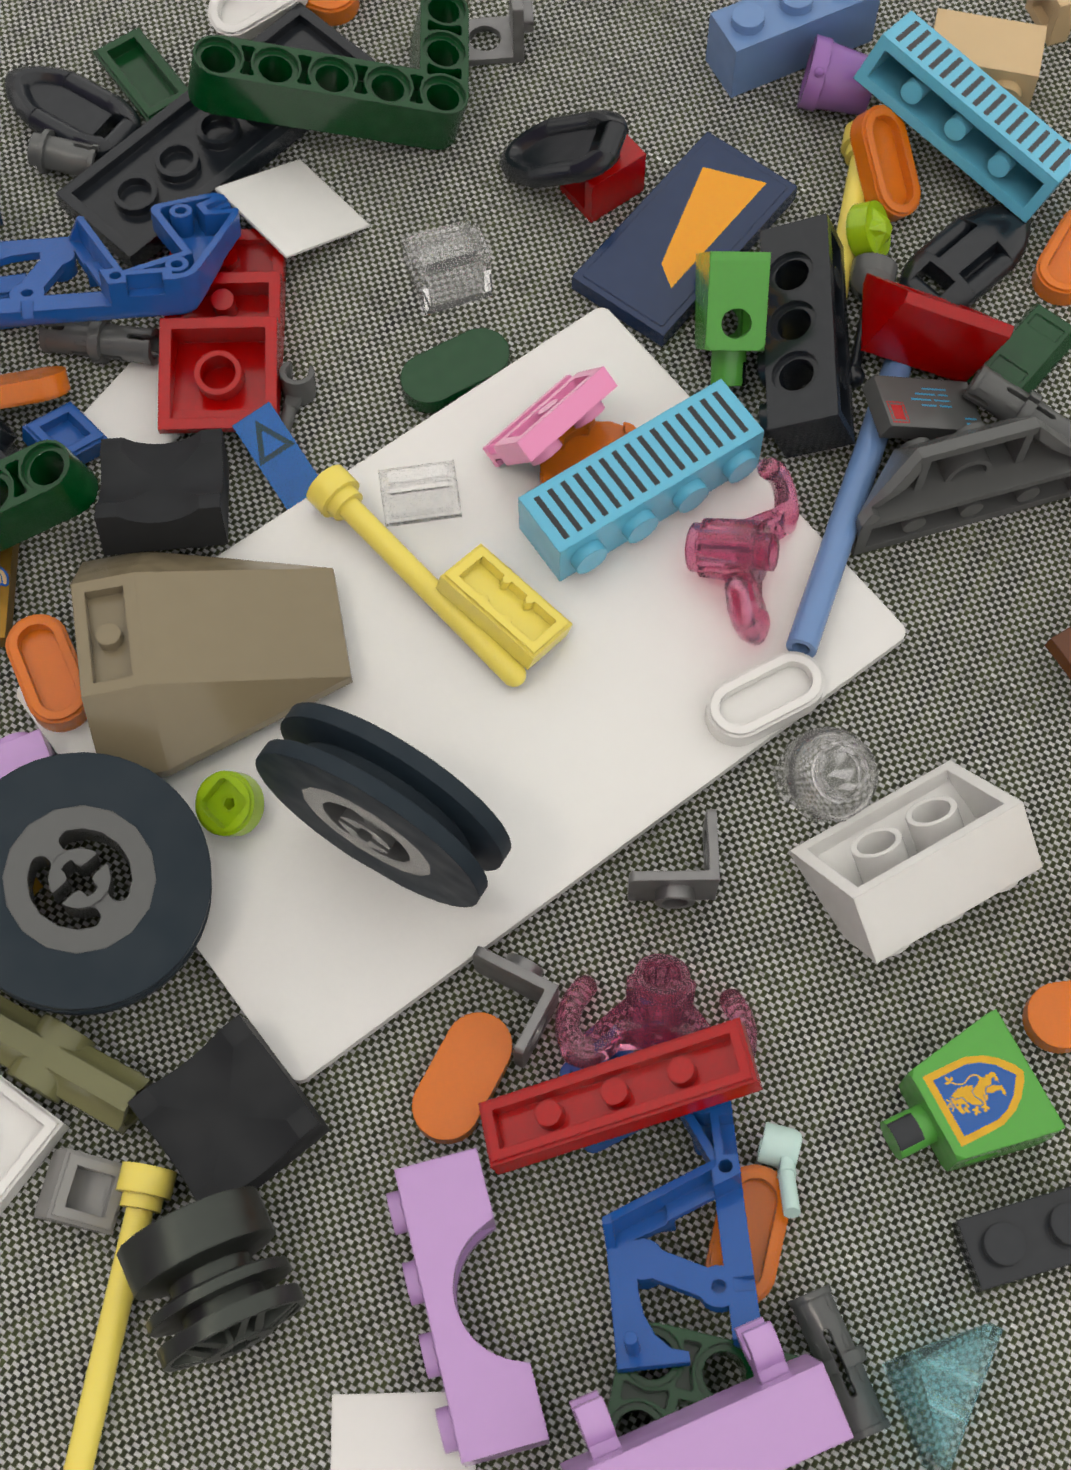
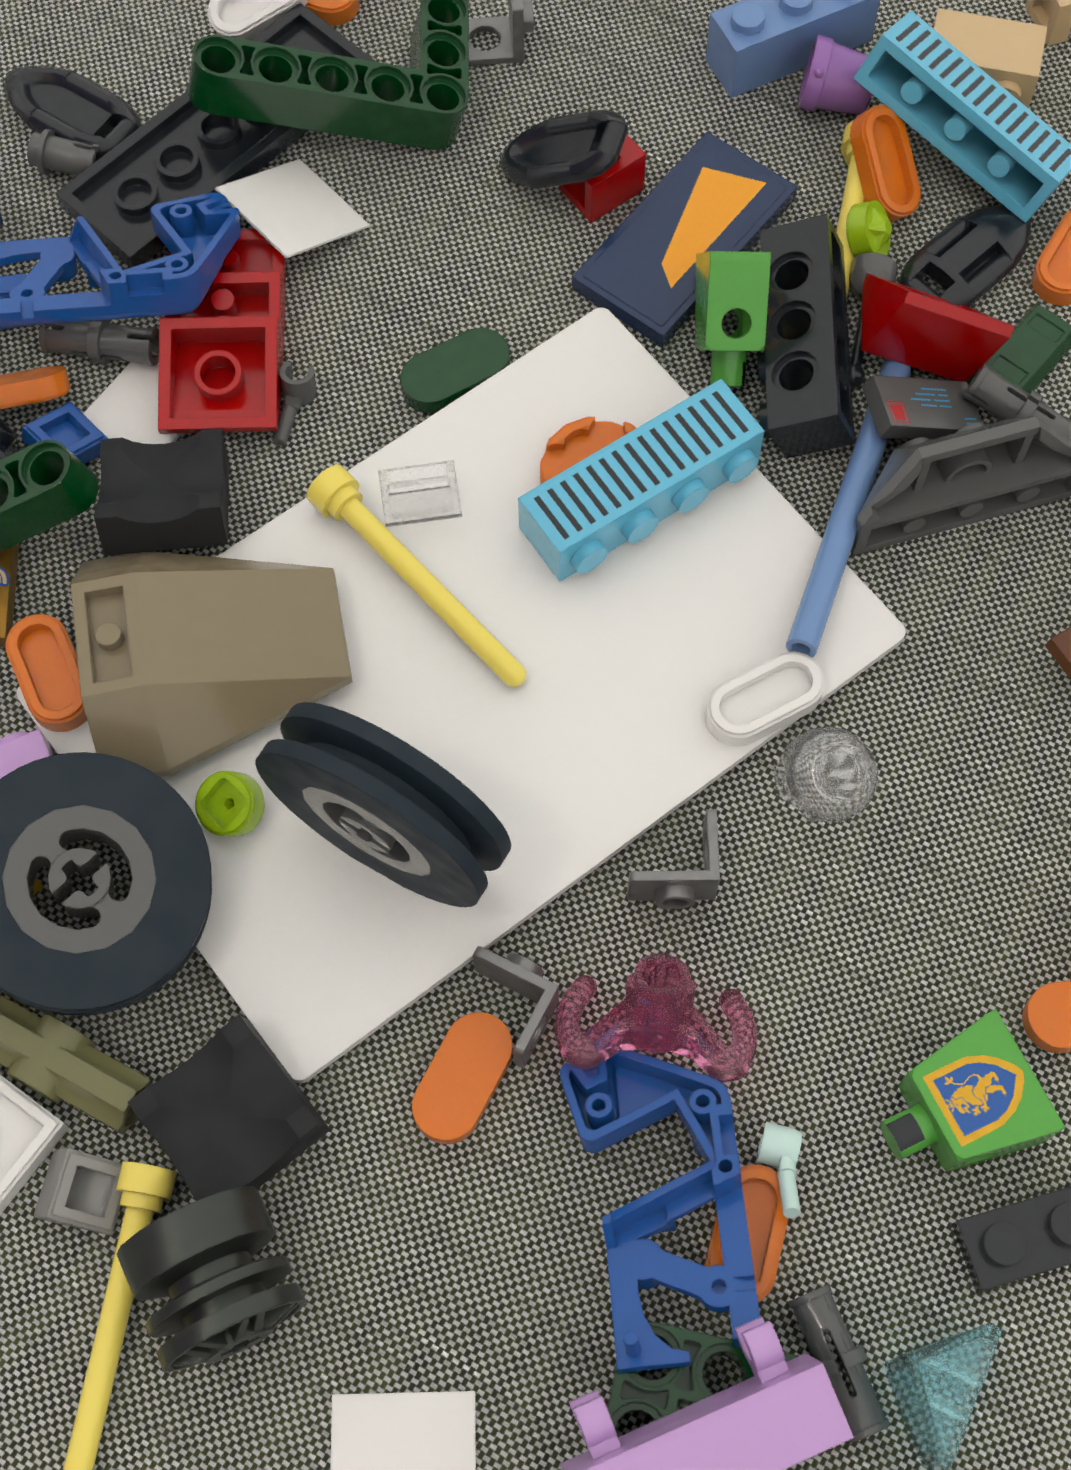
dark green tile [93,27,188,122] -> none
clear blue sticker [232,402,318,510] -> none
lavender arch [386,1148,550,1467] -> none
clear piece [401,219,493,316] -> none
light yellow plate [436,544,573,670] -> none
red tile [478,1017,763,1175] -> none
bright pink plate [482,366,617,467] -> none
clear pink piece [685,457,799,646] -> none
white slope [790,760,1043,963] -> none

